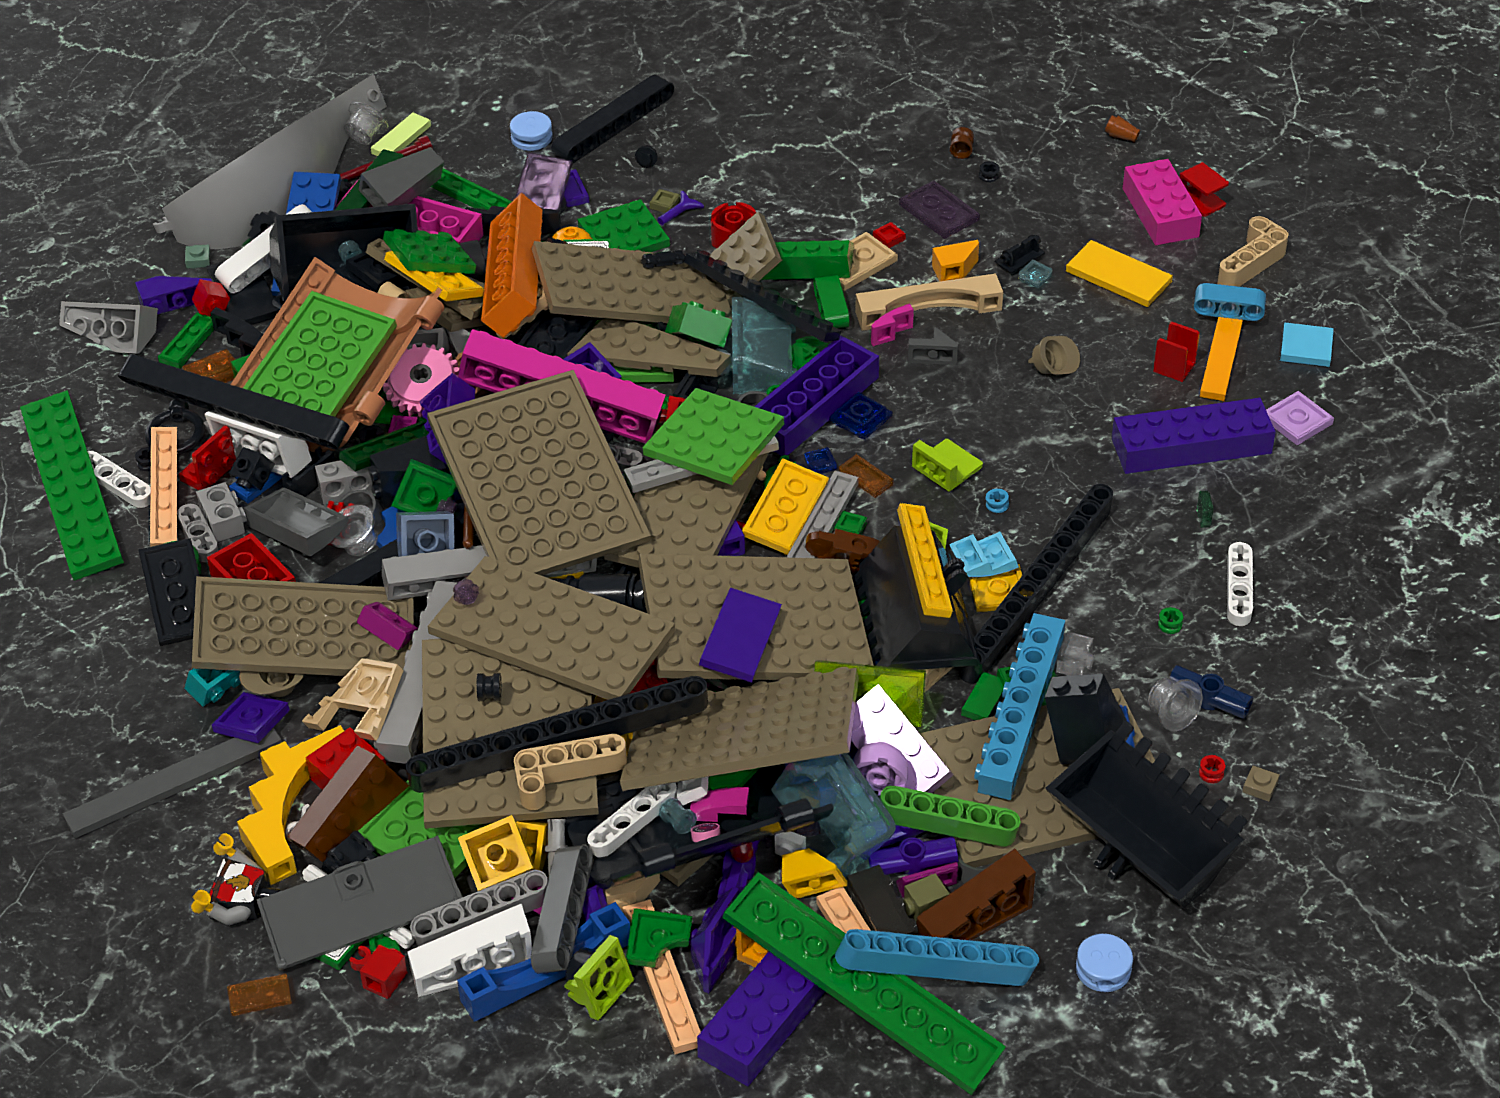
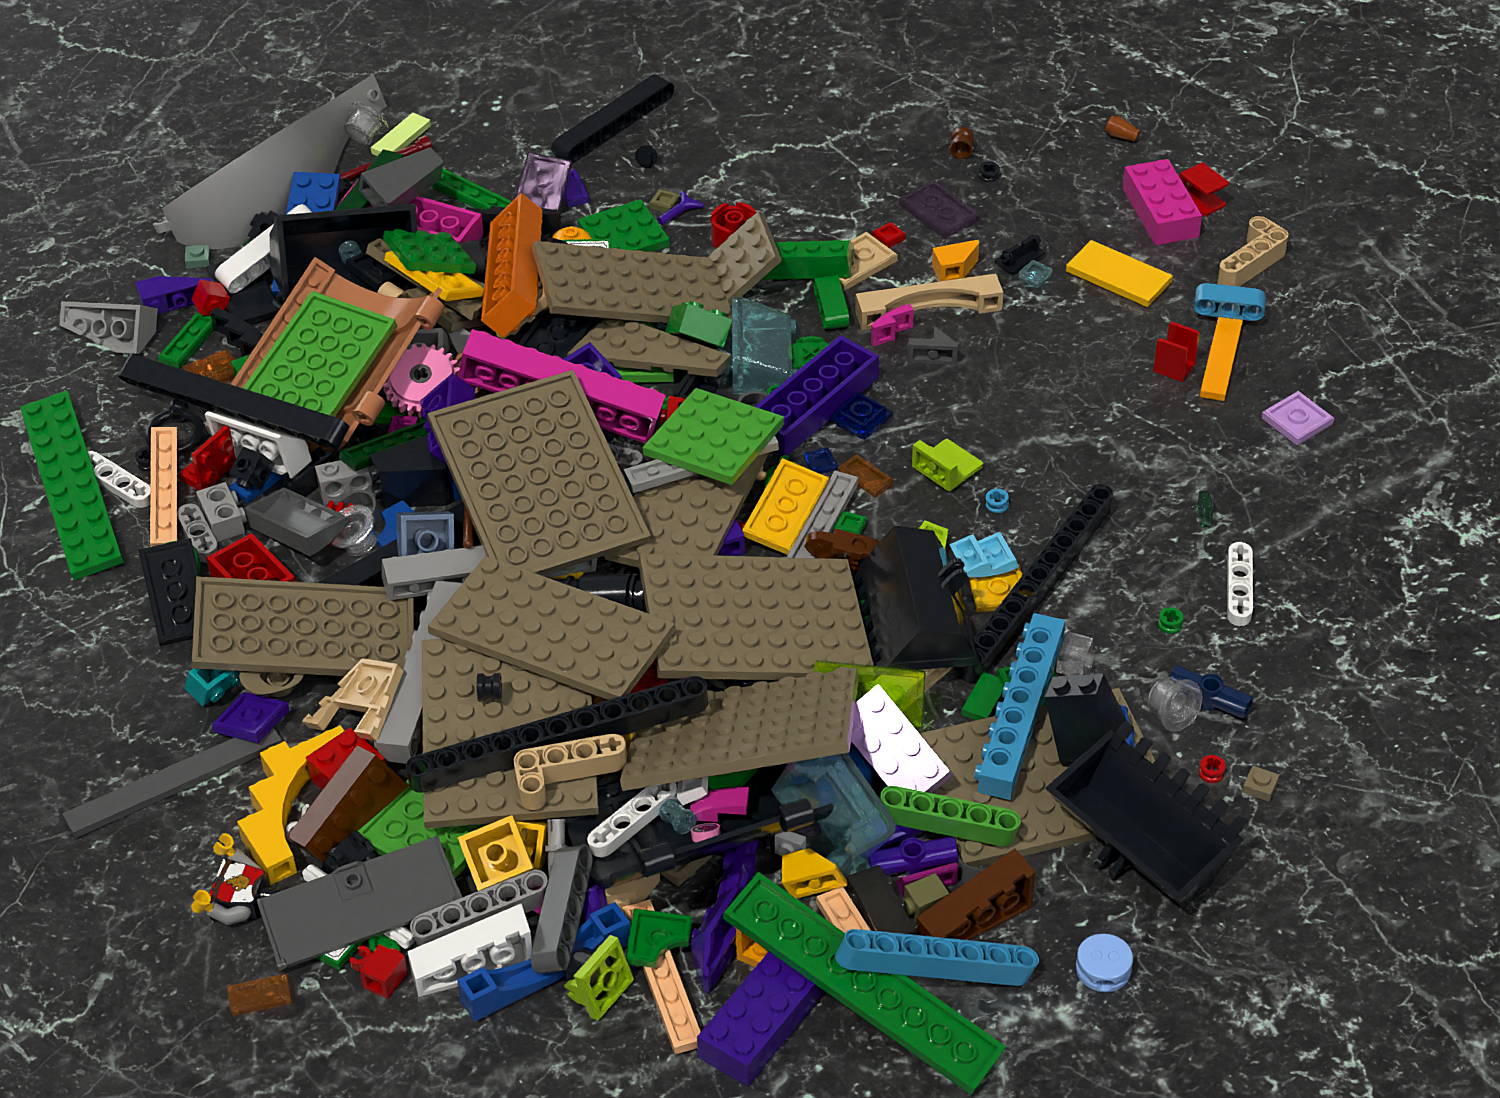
magenta slope [357,602,418,650] -> none
green tile [391,459,457,512] -> none
clear purple plate [436,497,458,514] -> none
clear purple plate [453,579,479,605] -> none
light blue head [510,111,552,151] -> none
black axle [641,250,685,268] -> none
black plate [684,250,841,342] -> none
dark purple tile [699,588,782,682] -> none
dark red hinge [730,842,754,863] -> none
lavender cylinder [850,742,908,796] -> none
yellow tile [897,503,953,618] -> none
dark tan piece [1028,336,1080,375] -> none
dark purple brick [1112,398,1276,474] -> none
medium azure tile [1280,322,1333,367] -> none

